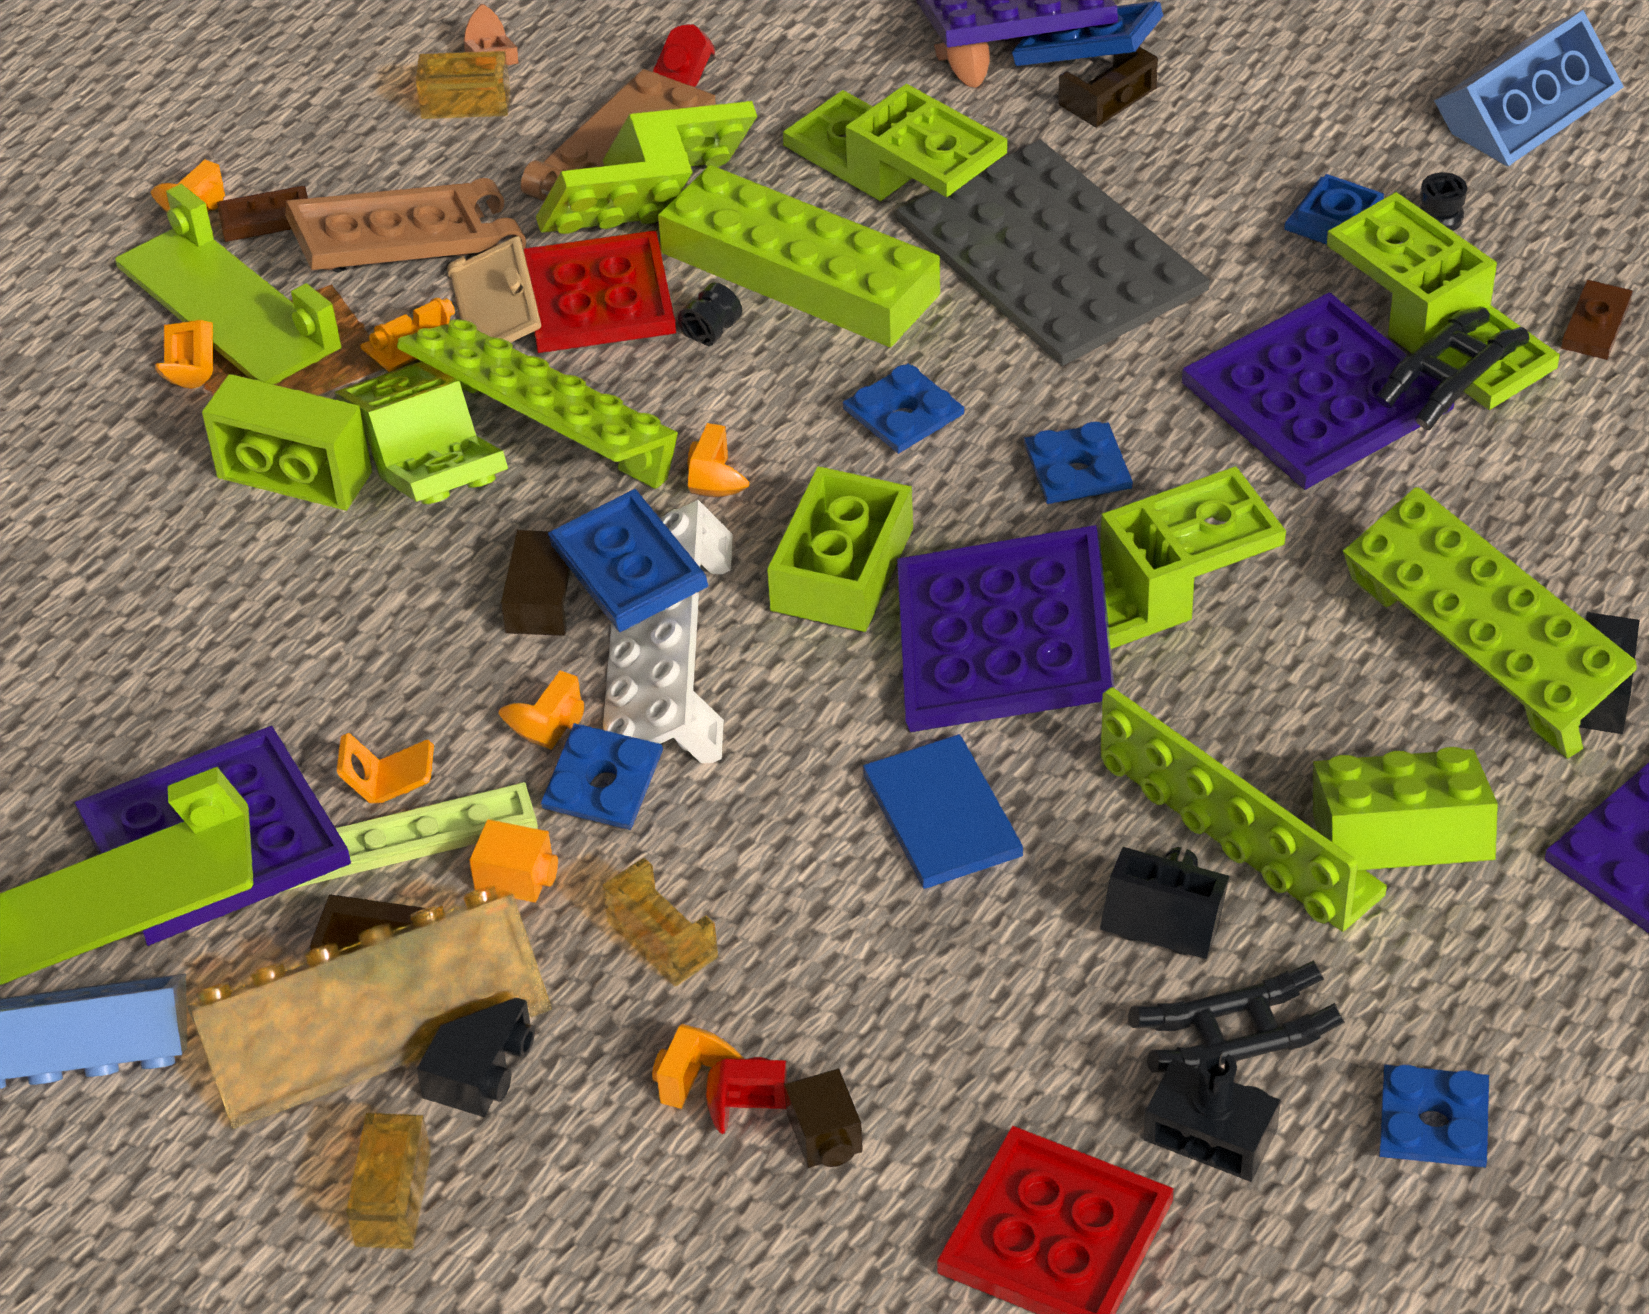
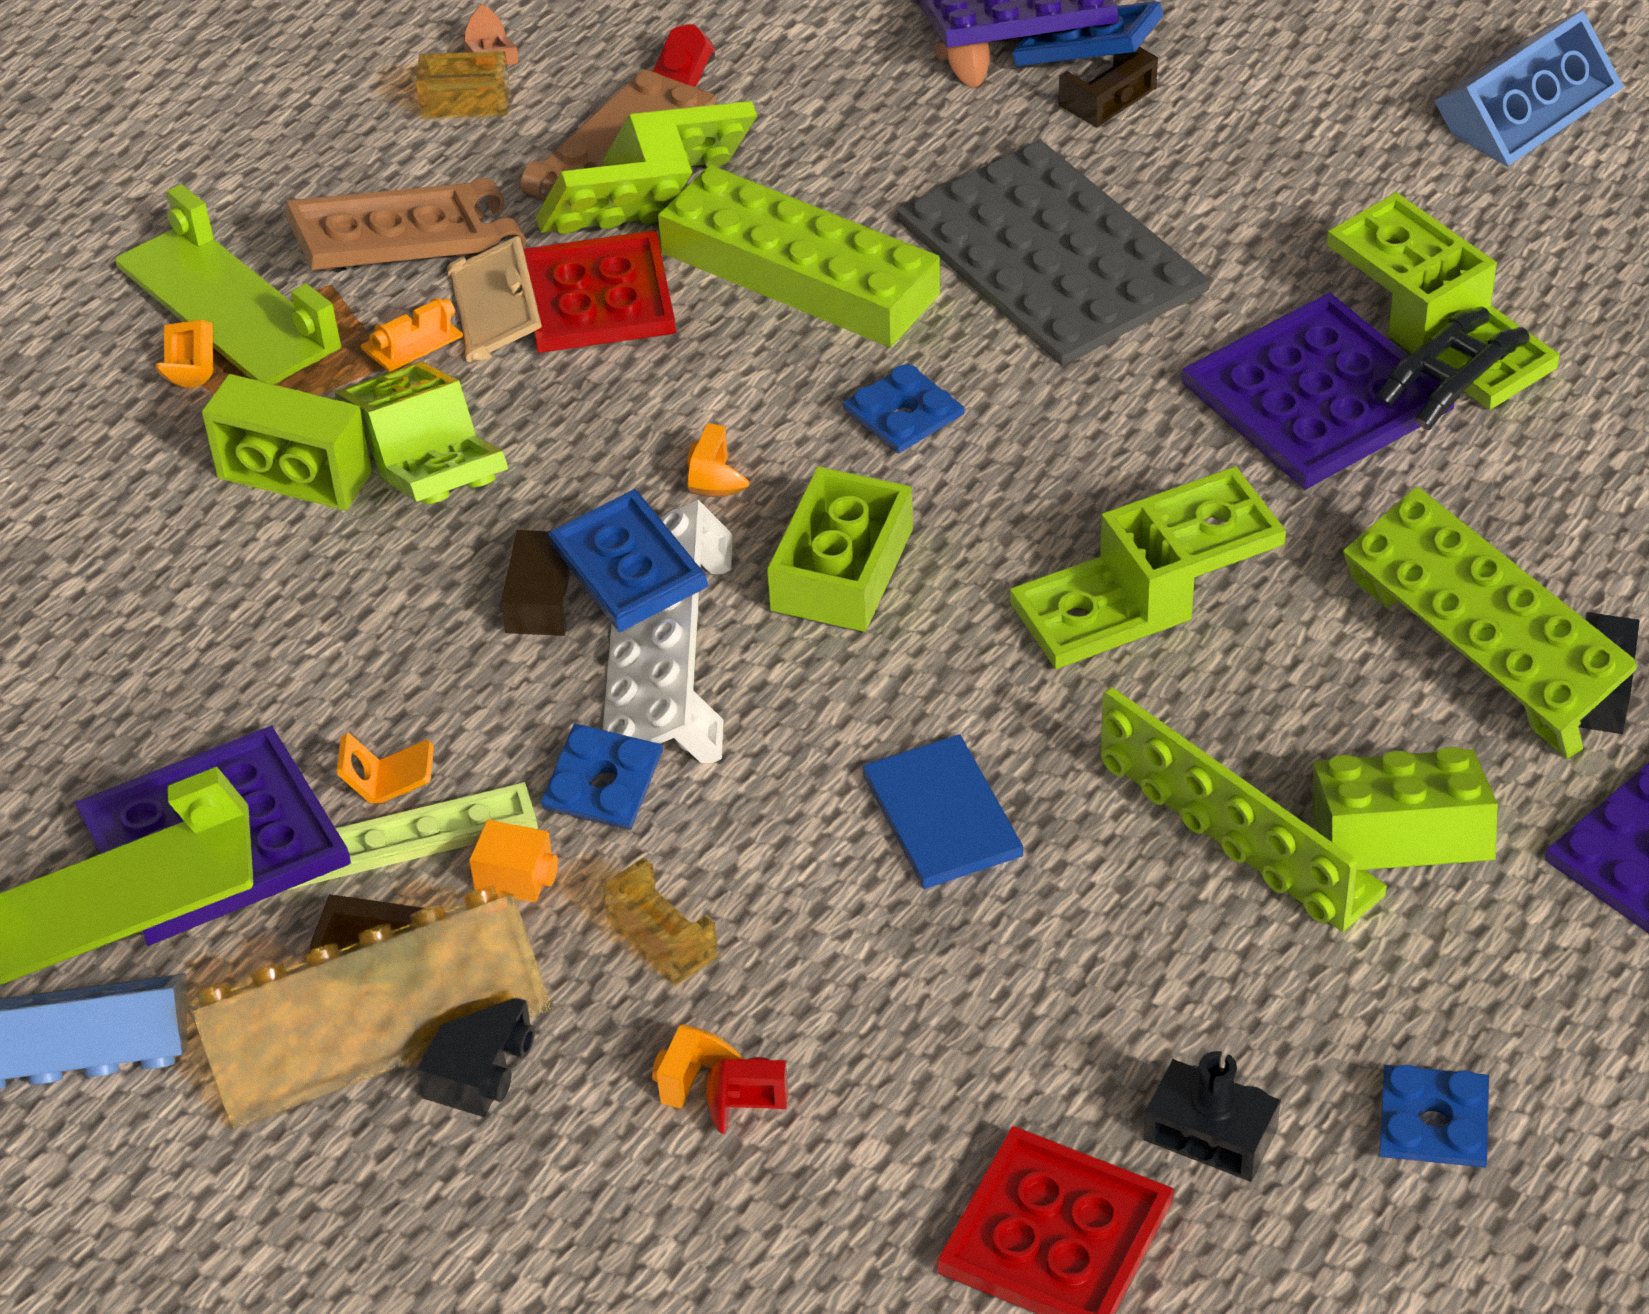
light orange plate [151,159,226,212] -> none
reddish brown plate [217,185,308,242] -> none
clear yellow panel [346,1113,431,1249] -> none
lime bracket [397,319,678,489] -> none
light orange plate [498,670,584,750] -> none
black wheel [678,283,742,347] -> none
lime bracket [783,83,1007,201] -> none
dark brown brick [784,1068,863,1168] -> none
dark purple plate [897,525,1114,732] -> none
blue piece [1024,422,1133,504] -> none
black brick [1100,847,1230,959] -> none
black piece [1128,960,1345,1073] -> none
blue piece [1284,174,1384,245] -> none
black wheel [1419,172,1467,231] -> none
reddish brown plate [1561,279,1633,360] -> none

